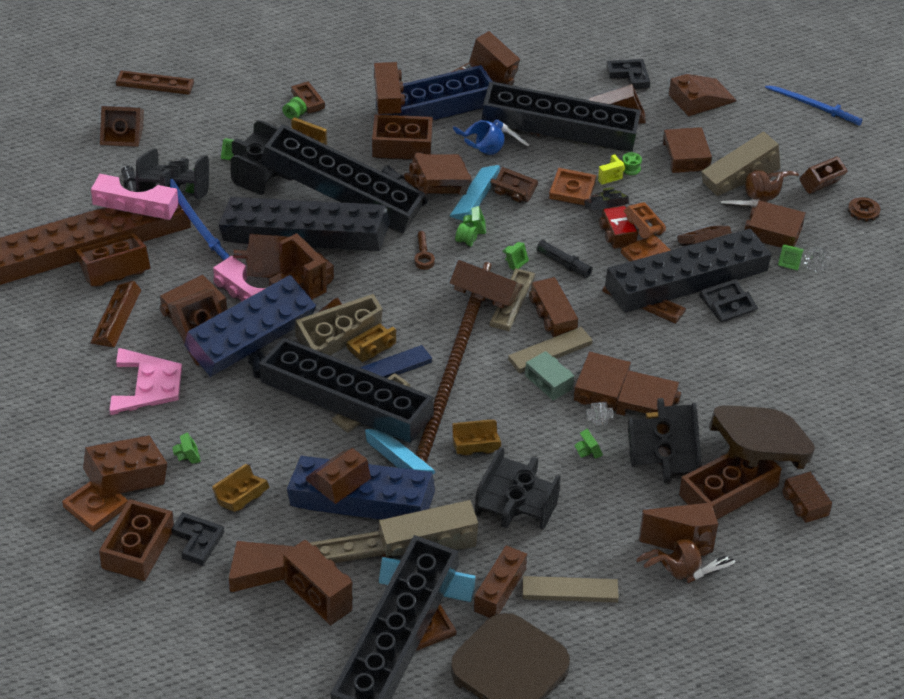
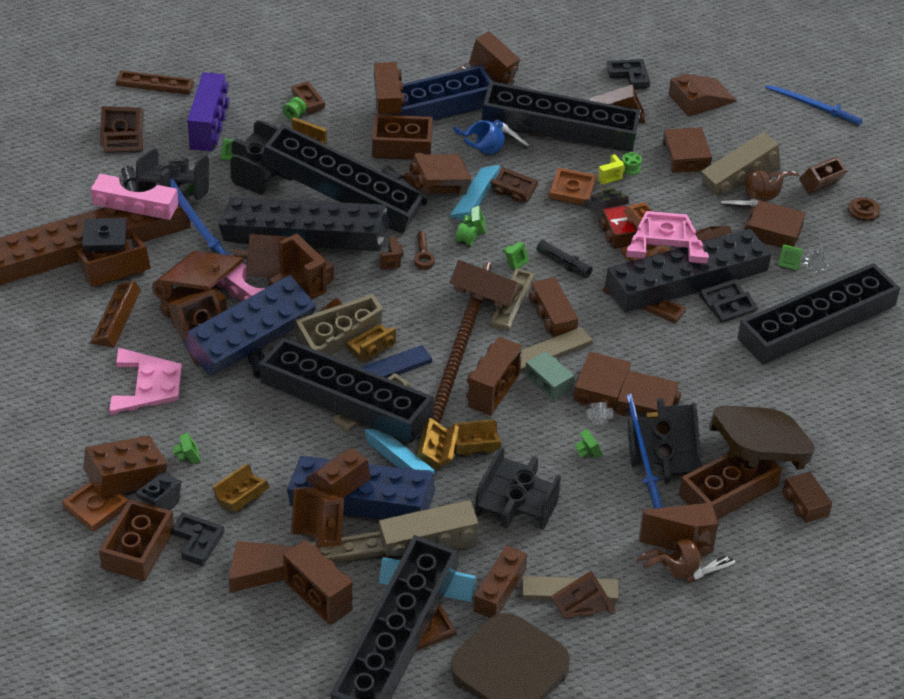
none -> black plate [82,218,127,251]
none -> reddish brown tile [103,131,143,152]
none -> black slope [135,472,182,510]
none -> reddish brown door [152,251,243,299]
none -> dark purple brick [187,72,230,151]
none -> reddish brown panel [291,487,344,547]
none -> reddish brown bracket [380,237,403,270]
none -> pearl gold bracket [417,418,459,470]
none -> reddish brown brick [466,337,522,416]
none -> reddish brown wing [551,571,616,618]
none -> bright pink wing [626,211,709,264]
none -> blue sword [627,393,663,509]
none -> black brick [737,263,900,365]

